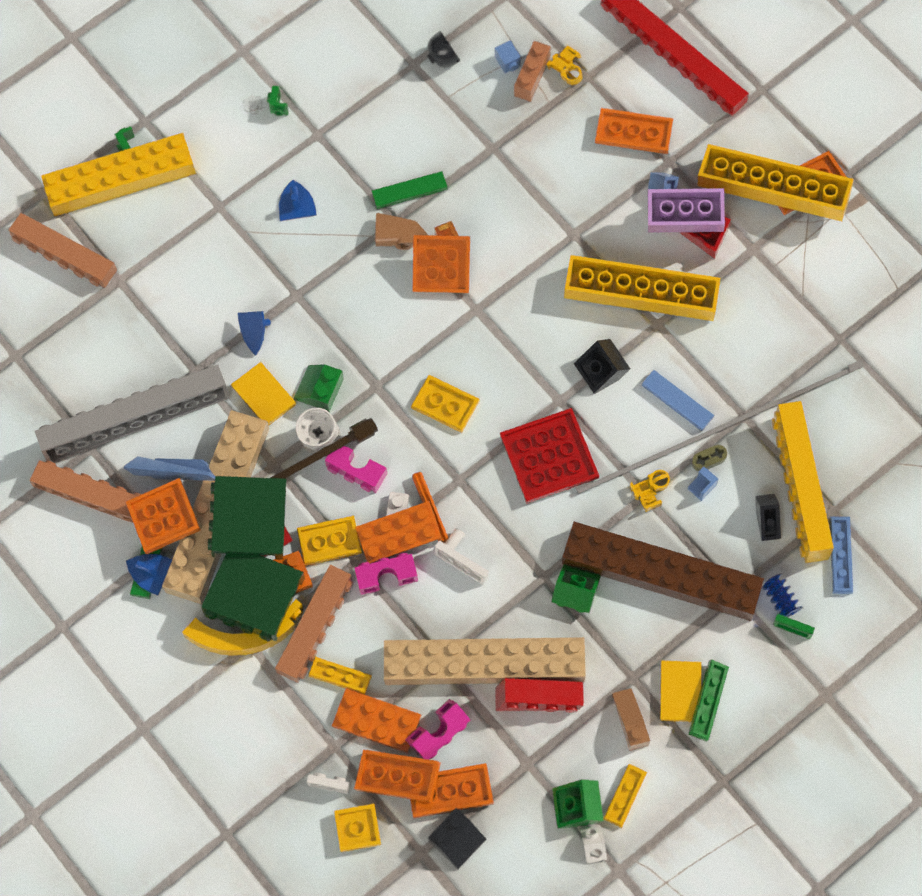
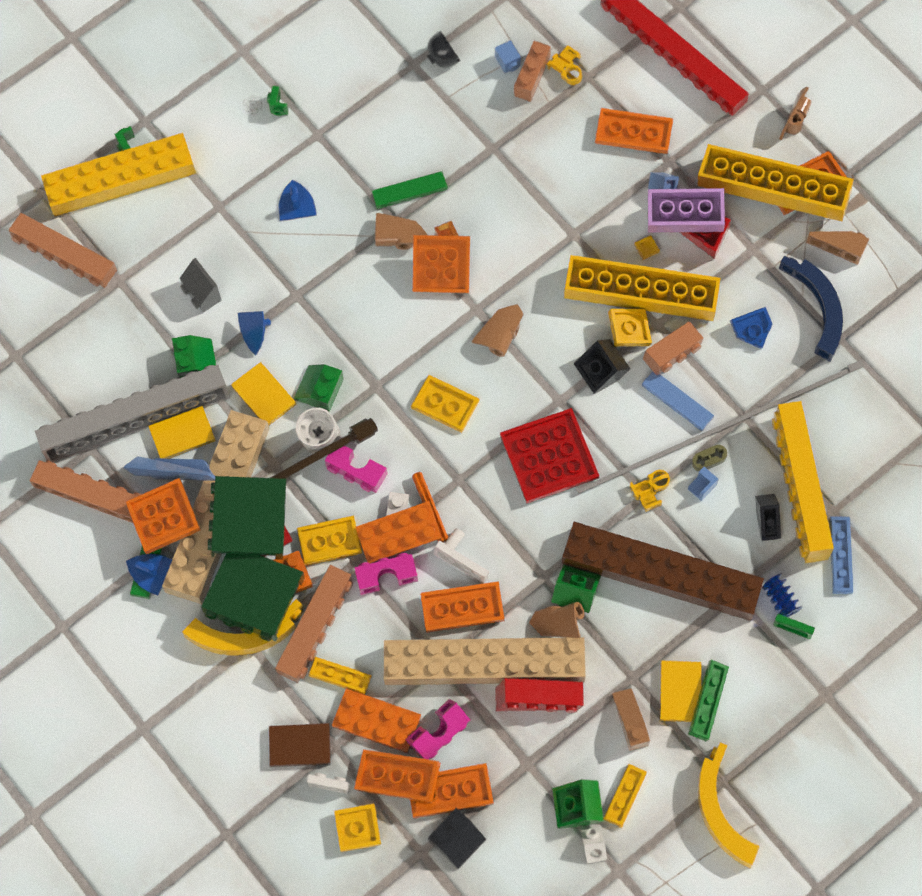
none -> yellow tile [148,406,216,459]
none -> green slope [172,335,216,378]
none -> dark grey slope [180,258,222,313]
none -> reddish brown tile [269,723,331,767]
none -> orange plate [420,581,505,633]
none -> medium nougat panel [472,304,524,357]
none -> medium nougat panel [529,602,584,638]
none -> yellow plate [608,309,652,347]
none -> yellow tile [634,235,660,260]
none -> nougat brick [643,322,703,375]
none -> yellow arch [698,742,760,868]
none -> blue plate [730,307,773,349]
none -> medium nougat panel [779,87,812,140]
none -> dark blue arch [779,255,843,362]
none -> medium nougat slope [806,231,869,265]

